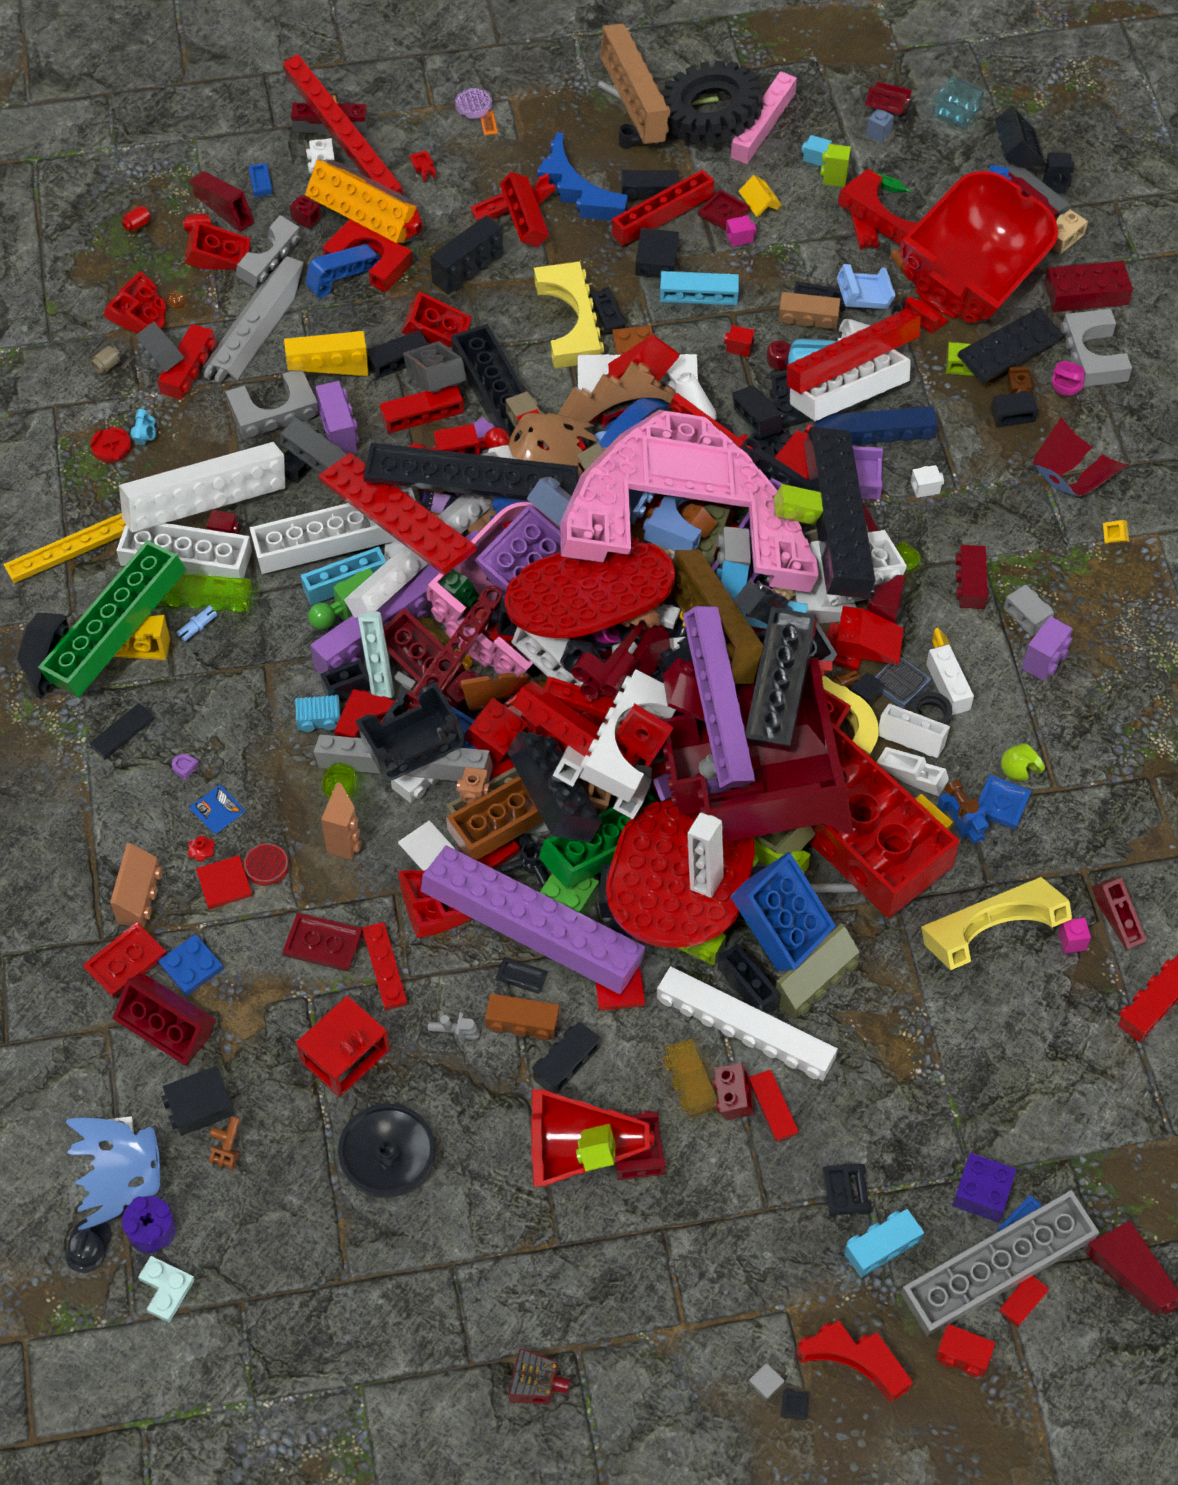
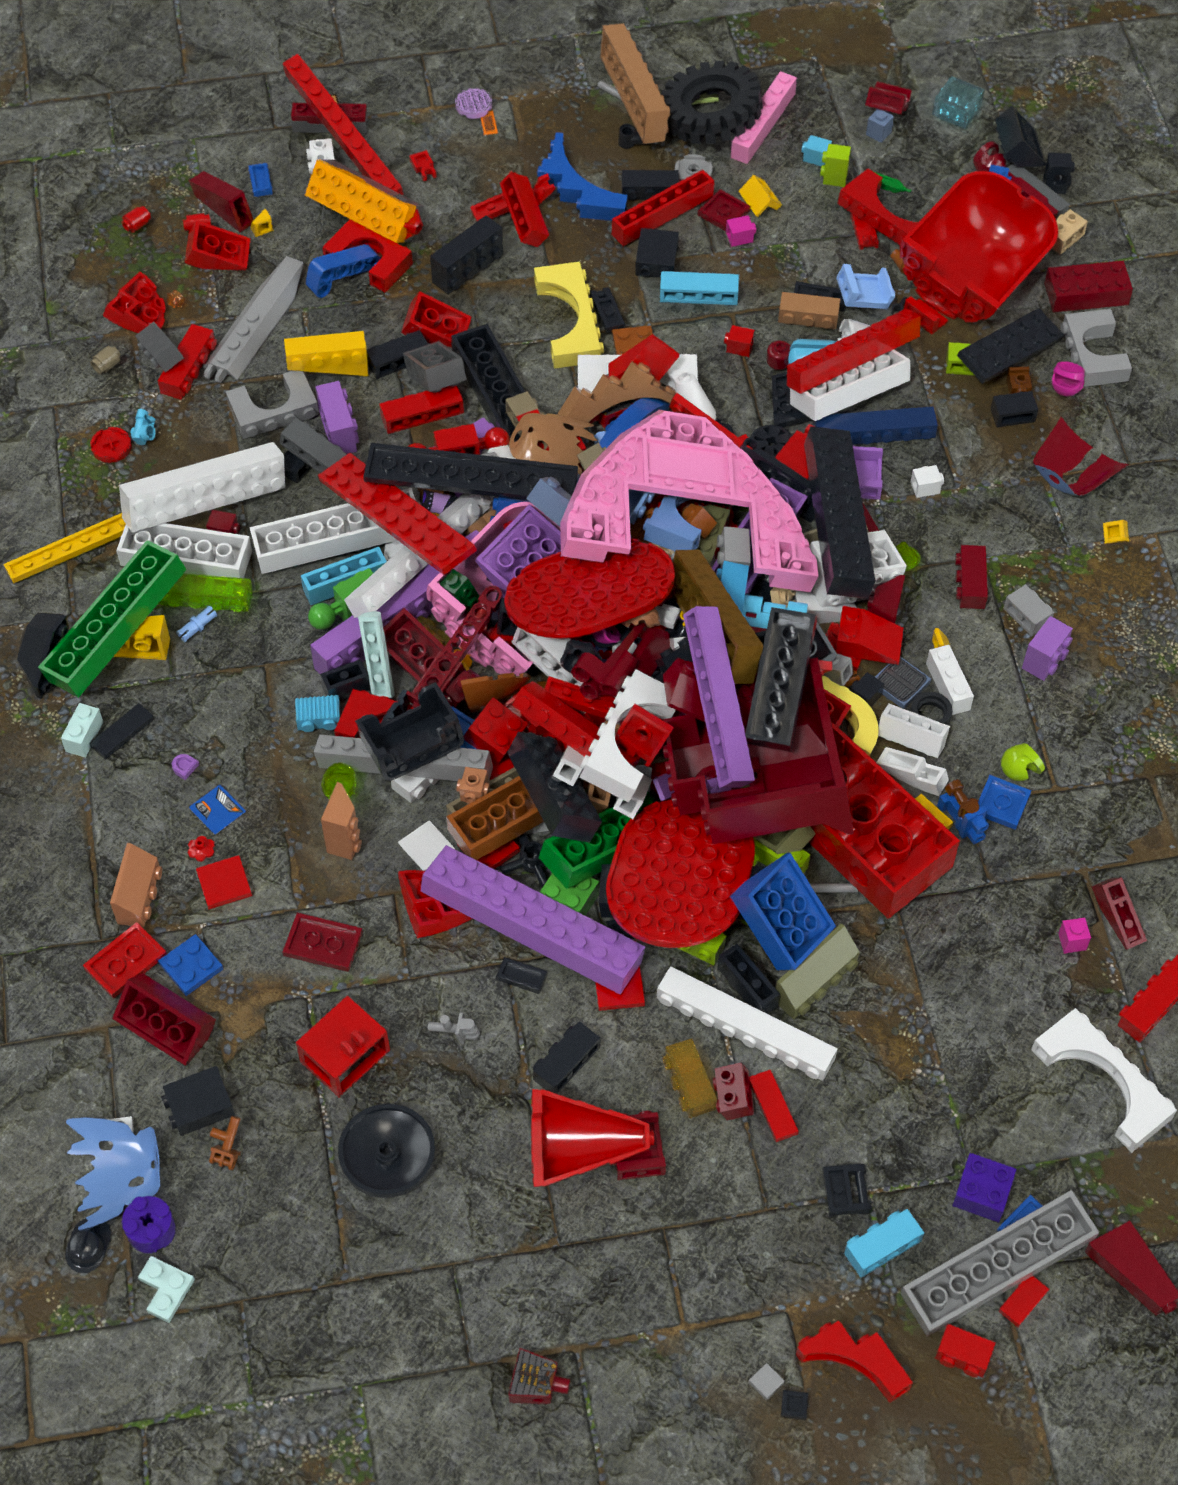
light grey arch [236,215,300,288] -> none
tile [243,843,289,886] -> none
dark red brick [290,195,321,229] -> none
red plate [362,922,407,1011] -> none
light grey tile [394,671,417,692] -> none
dark orange brick [485,993,559,1040] -> none
lime brick [576,1124,616,1171] -> none
white brick [688,813,724,898] -> none
light grey brick [699,754,717,780] -> none
black brick [732,385,784,438] -> none
black brick [732,580,793,625] -> none
lime brick [774,484,823,525] -> none
light yellow arch [921,877,1072,970] -> none
none -> light aqua brick [61,703,104,758]
none -> yellow slope [250,209,273,237]
none -> light grey plate [675,154,712,182]
none -> light grey brick [824,654,853,686]
none -> dark red helmet [973,141,1006,171]
none -> white arch [1031,1008,1177,1153]

